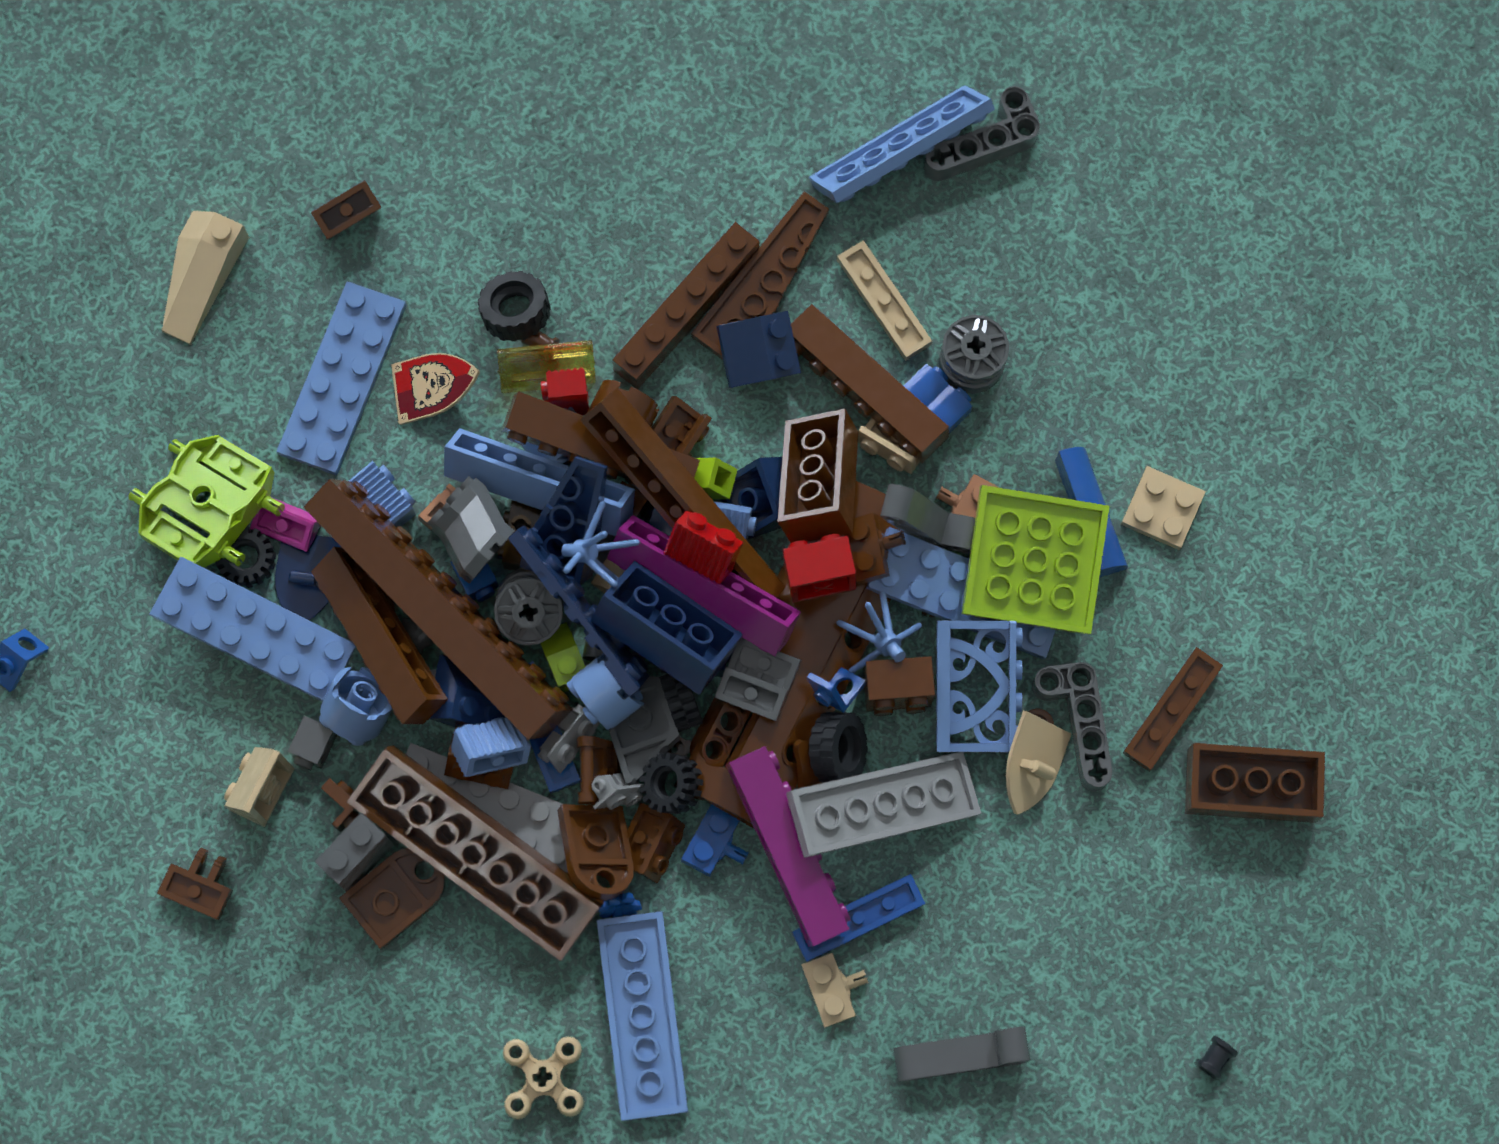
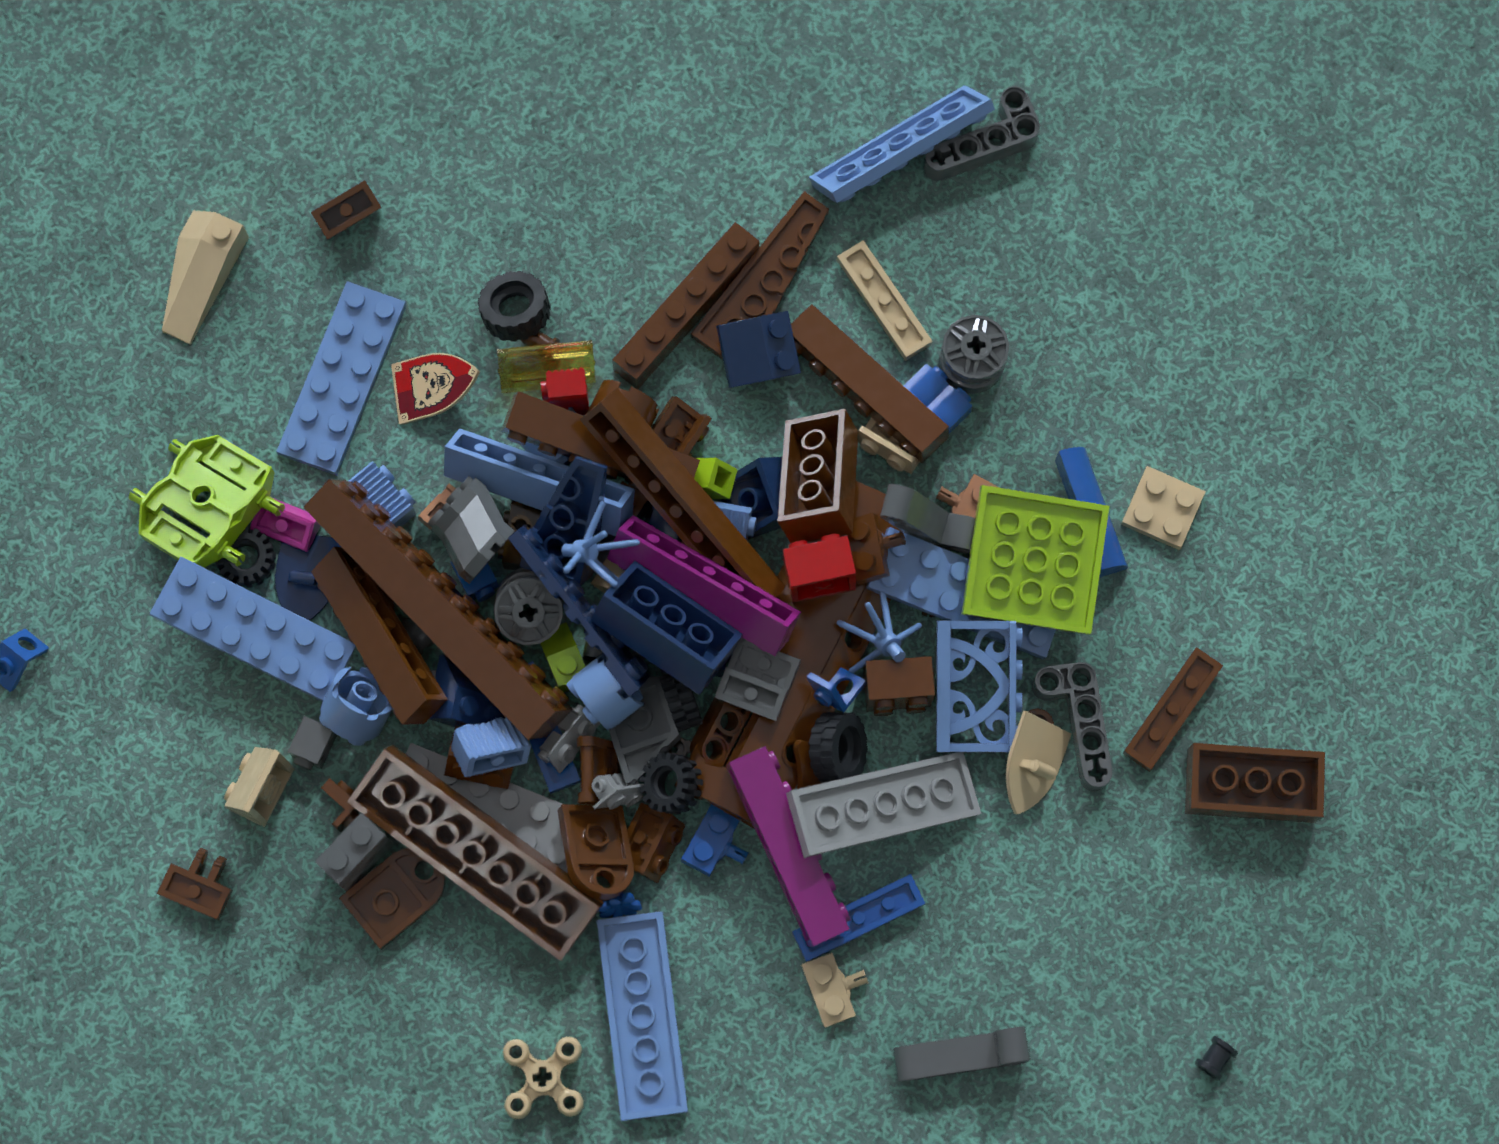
red brick [664,511,744,584] -> none

